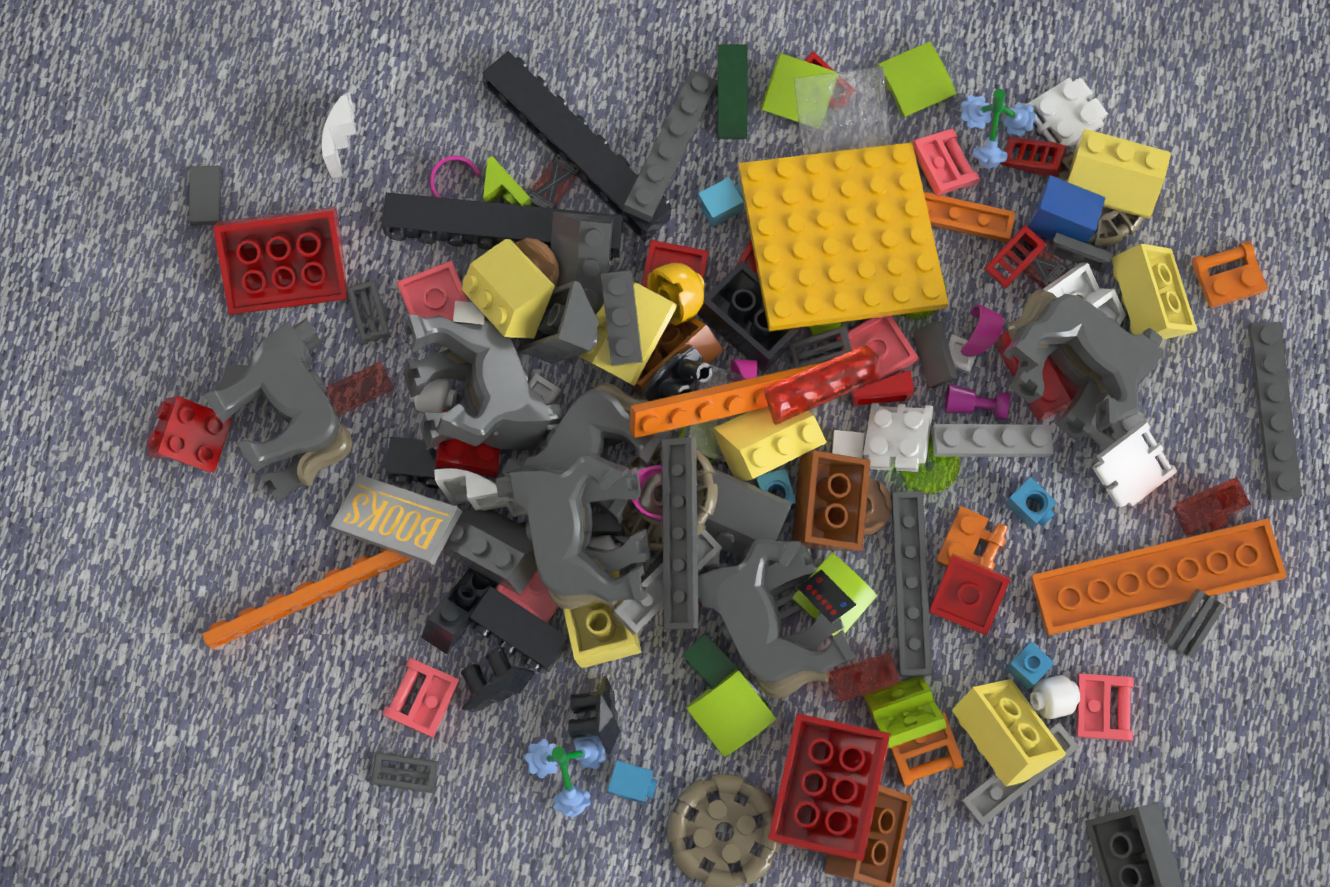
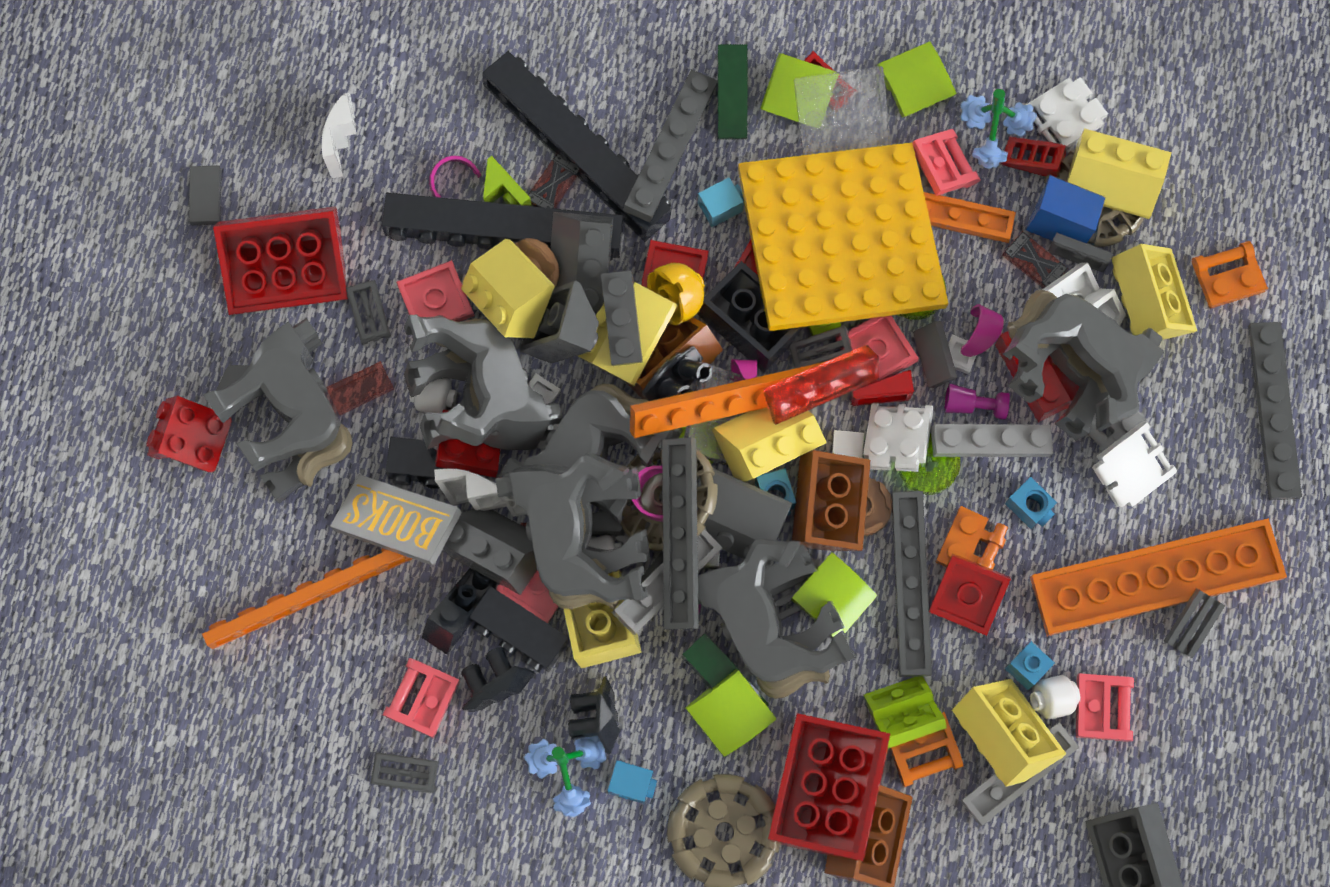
white sticker [453,300,484,325] -> none
black sticker [797,569,856,624] -> none
clear red brick [829,652,900,702] -> none
red slope [983,225,1047,289] -> none
clear red brick [1172,477,1251,536] -> none

